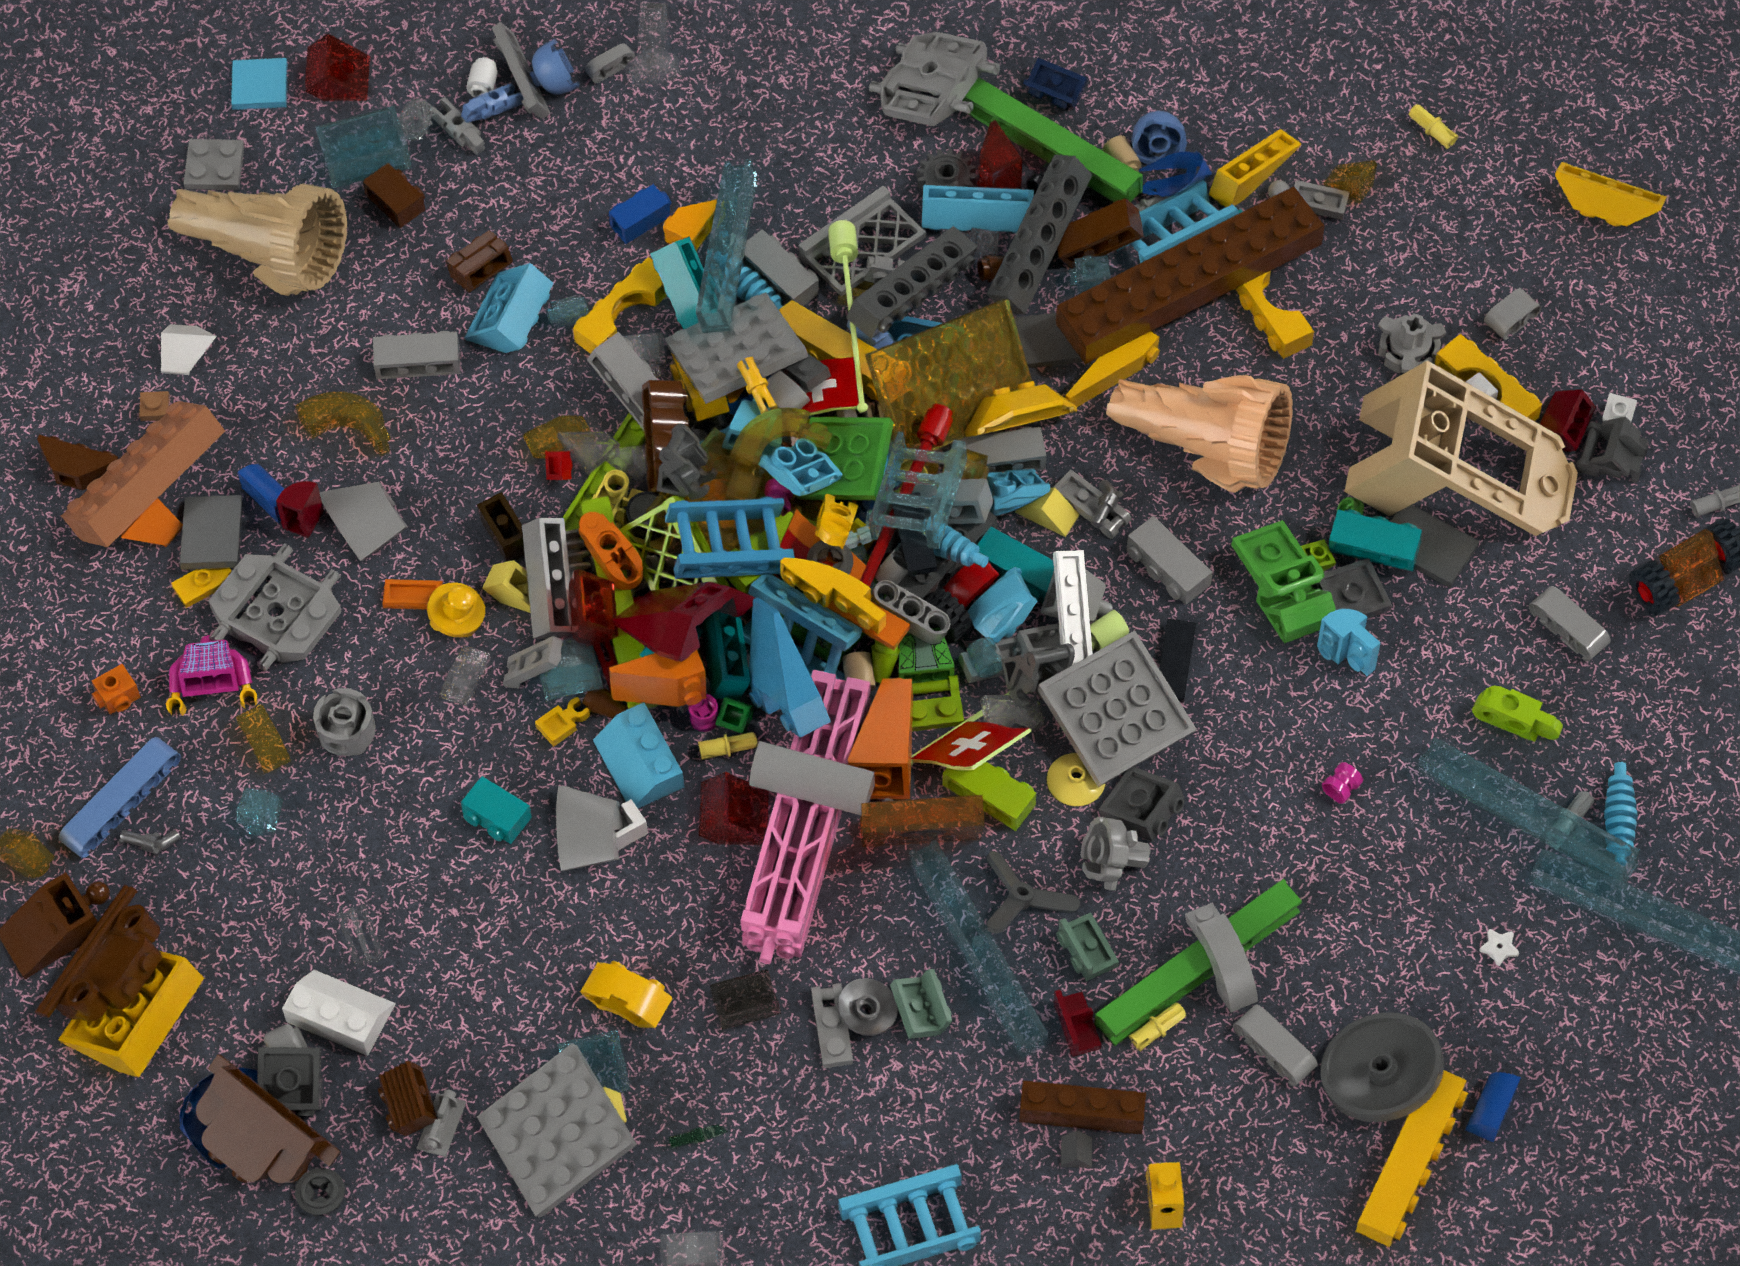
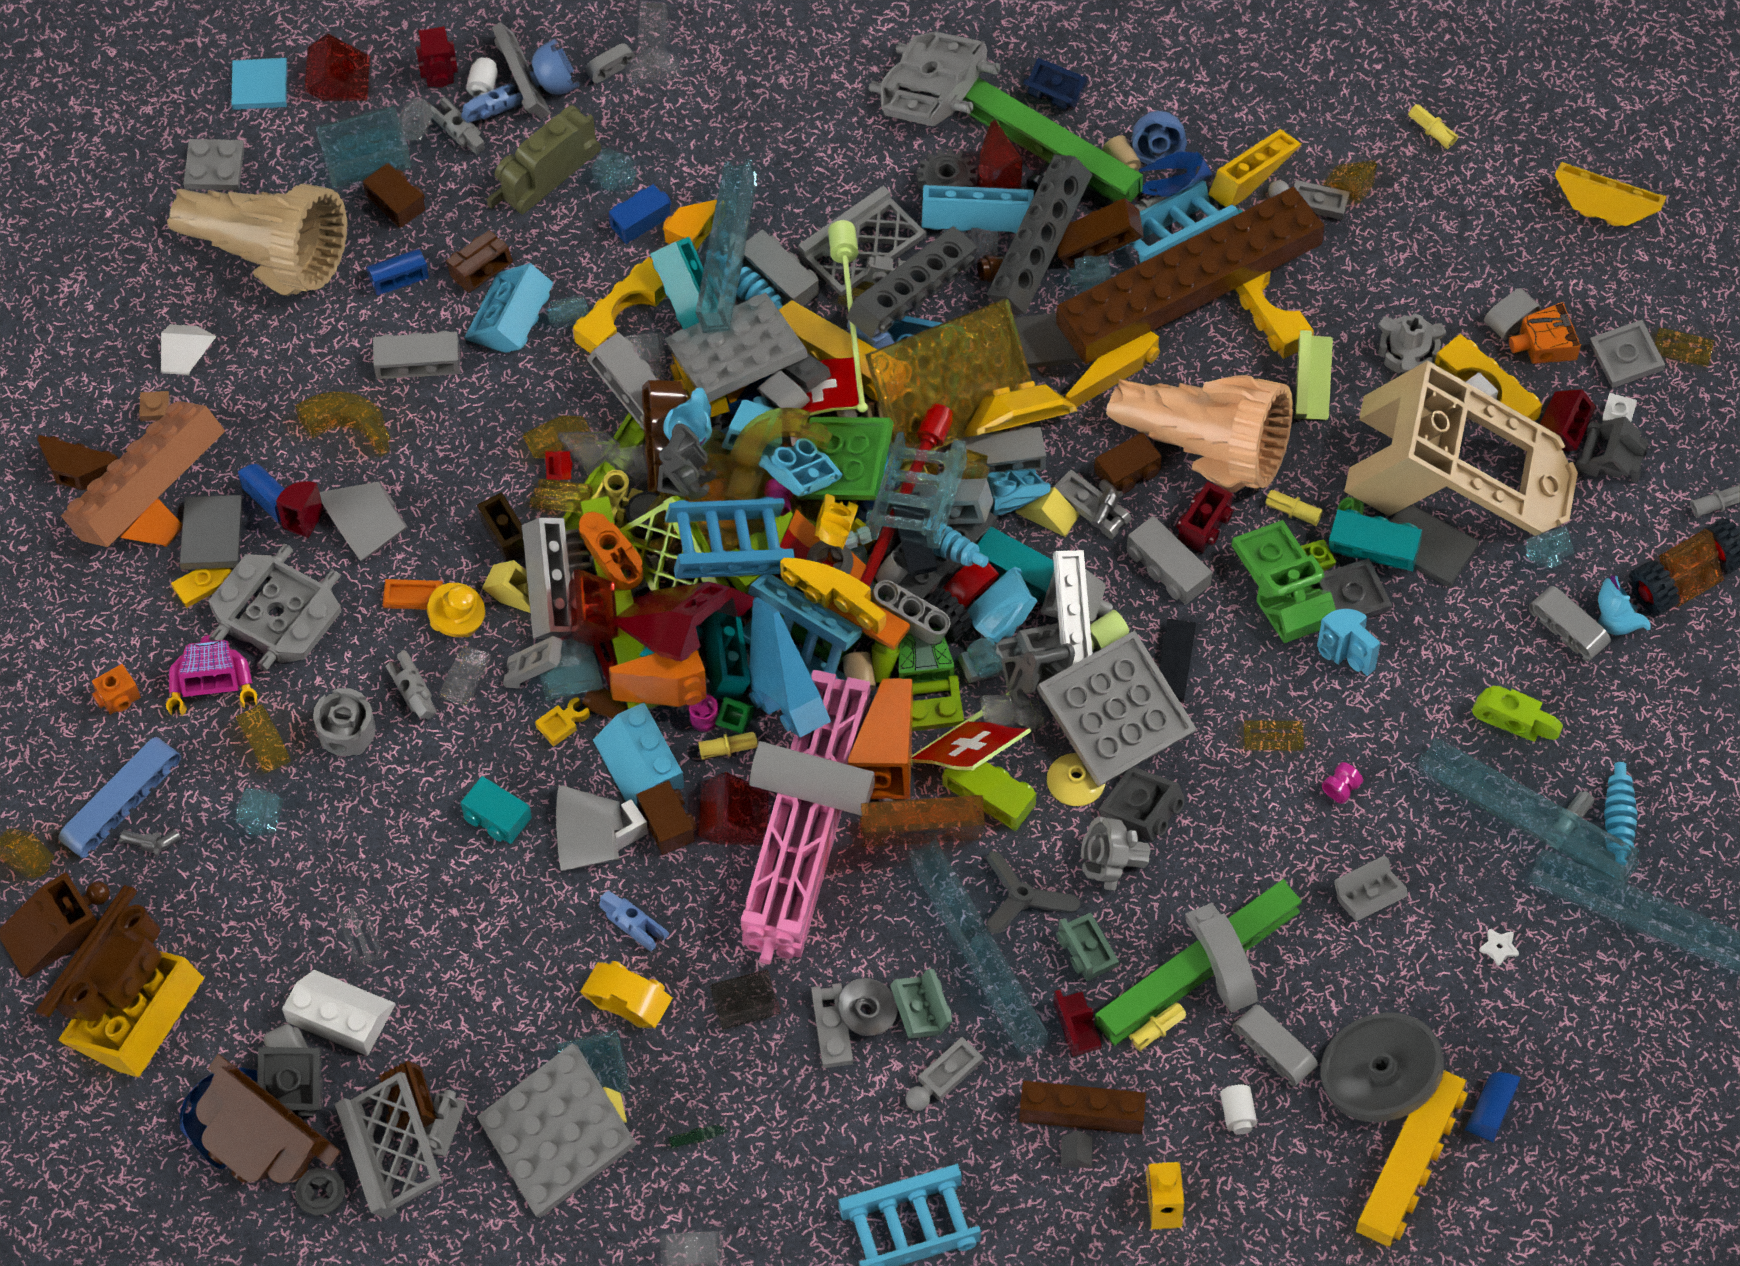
yellow pin [737,357,778,415] -> none
none -> light grey fence [335,1072,442,1218]
none -> blue brick [366,249,429,296]
none -> light grey hinge [385,650,437,720]
none -> dark red brick [415,26,458,88]
none -> olive brick [486,105,601,215]
none -> clear yellow tile [530,478,593,513]
none -> clear light blue brick [592,147,637,193]
none -> medium blue hinge [599,890,669,951]
none -> reddish brown brick [636,780,697,855]
none -> medium azure hair [663,388,712,447]
none -> light grey plate [906,1037,984,1111]
none -> reddish brown brick [1094,432,1162,493]
none -> dark red brick [1176,481,1234,554]
none -> white brick [1220,1085,1257,1134]
none -> clear yellow tile [1243,720,1304,751]
none -> light yellow axle [1265,490,1323,526]
none -> yellowish green panel [1294,330,1333,420]
none -> light grey bracket [1334,856,1408,922]
none -> orange torso [1509,302,1581,364]
none -> clear light blue brick [1526,526,1575,569]
none -> light grey plate [1590,320,1665,388]
none -> medium azure hair [1598,575,1651,636]
none -> clear yellow tile [1655,327,1714,367]

